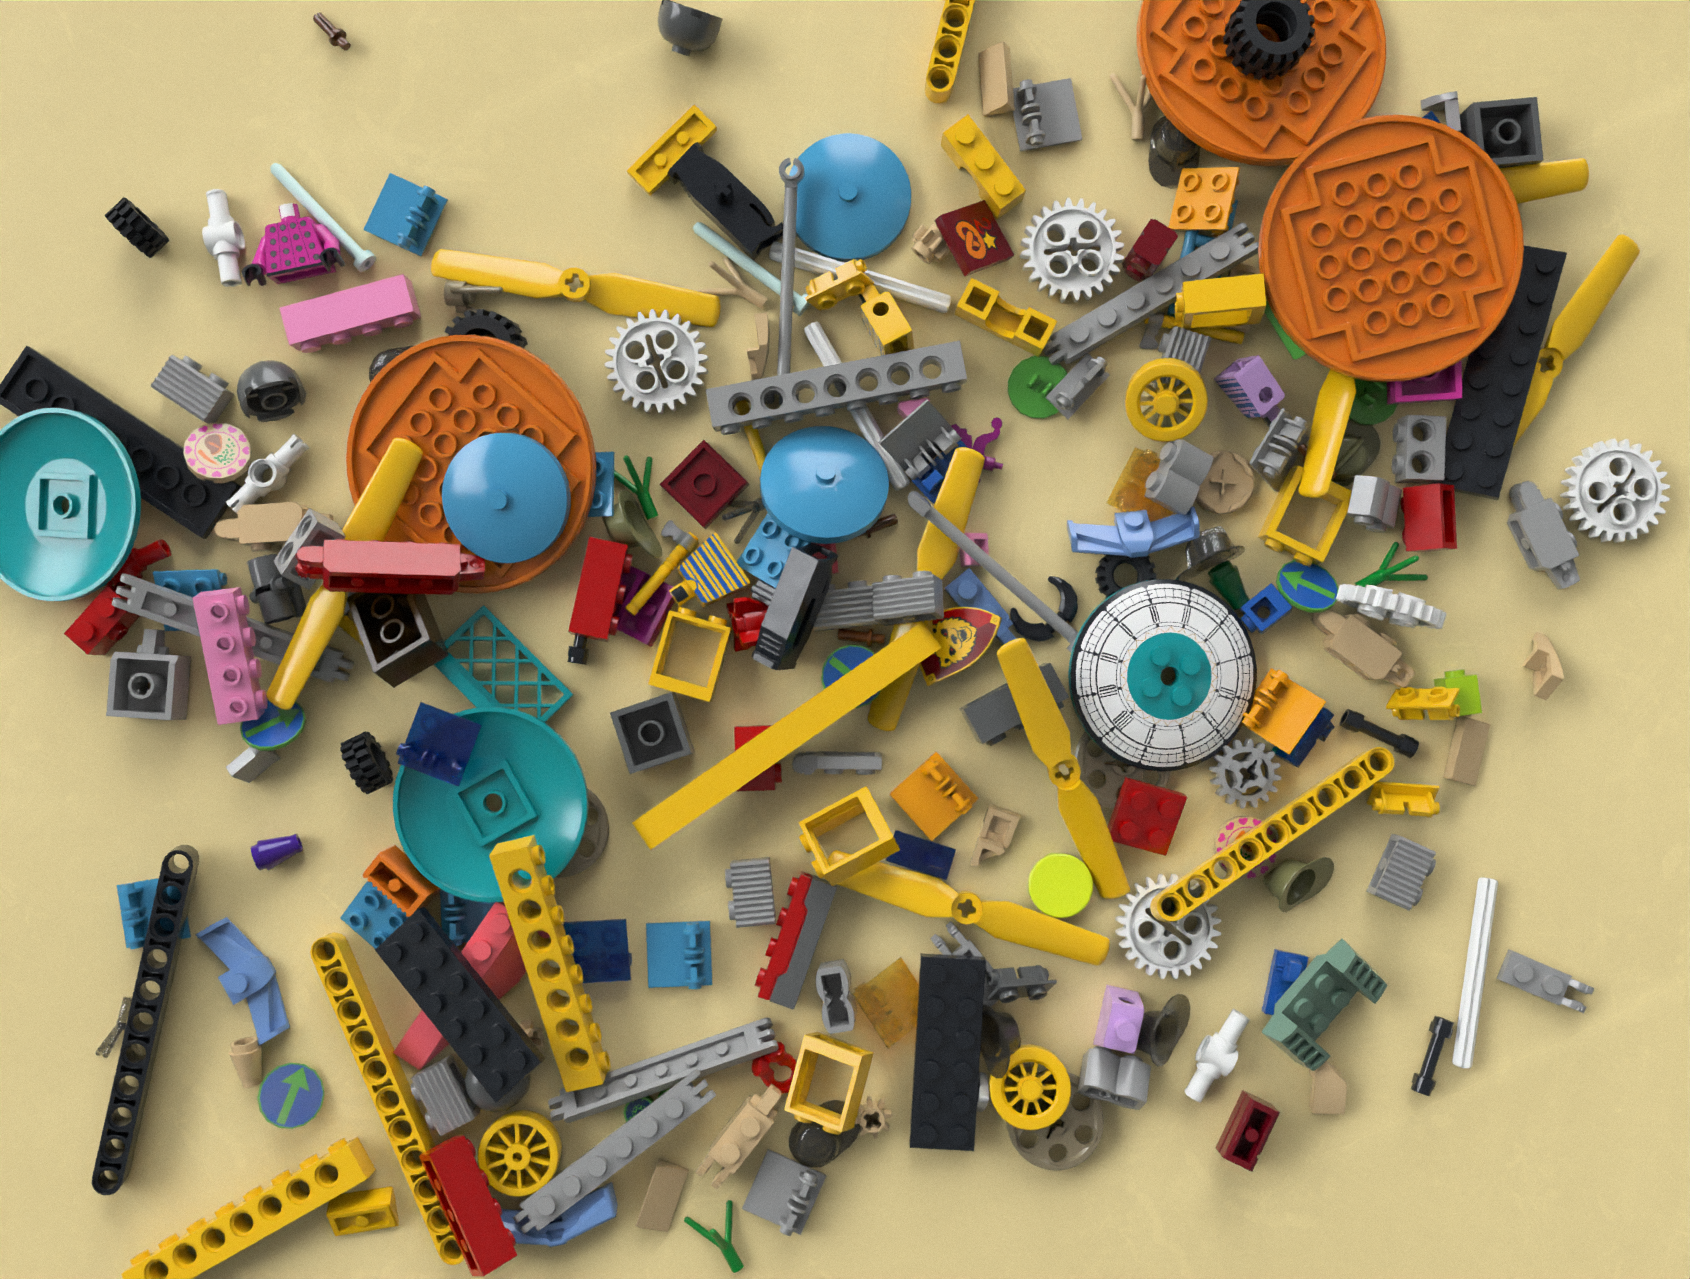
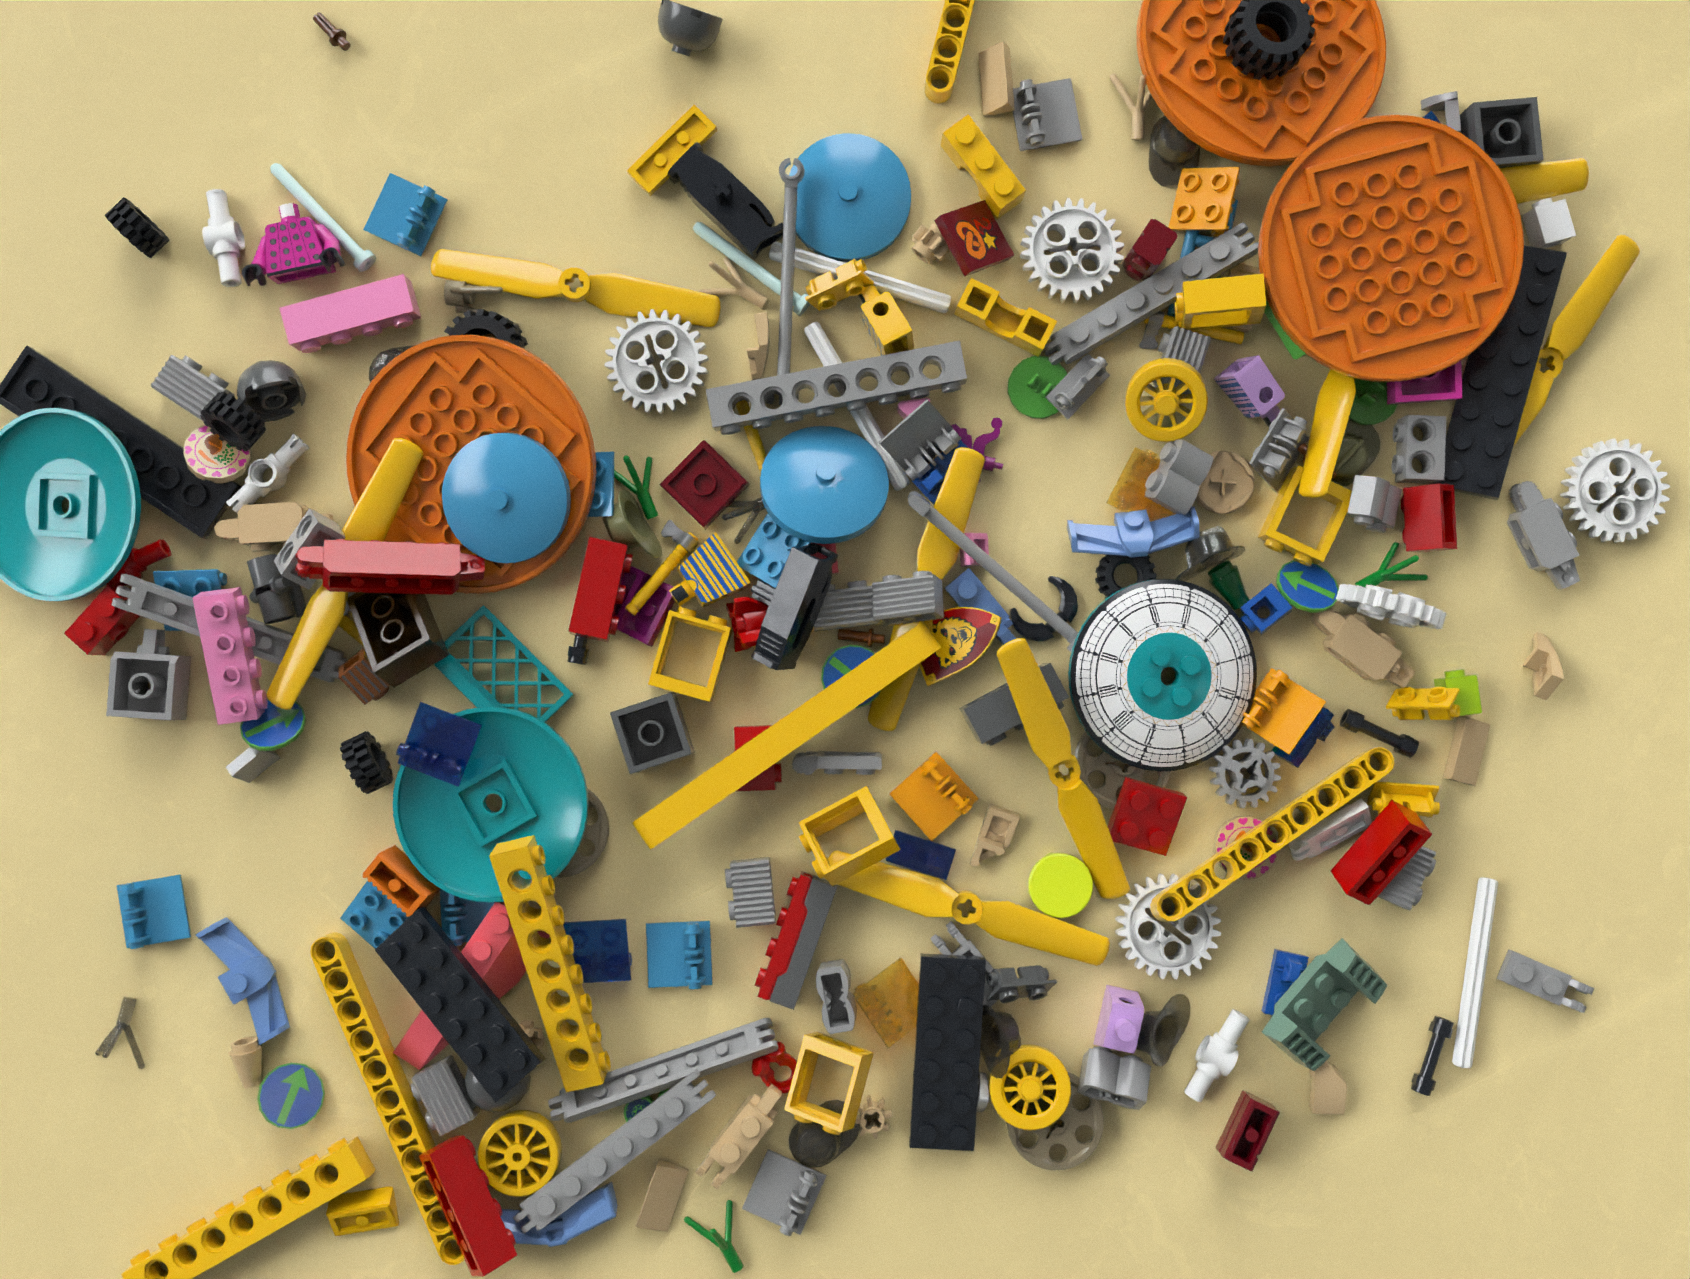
black beam [92,845,199,1195] -> none
dark purple cone [251,833,303,871] -> none
reddish brown piece [856,514,898,539] -> none
olive piece [1263,857,1334,912] -> none
none -> black tyre [200,392,266,451]
none -> dark orange brick [339,647,390,705]
none -> white hinge [1289,798,1372,861]
none -> red brick [1331,800,1432,906]
none -> white brick [1522,198,1576,249]

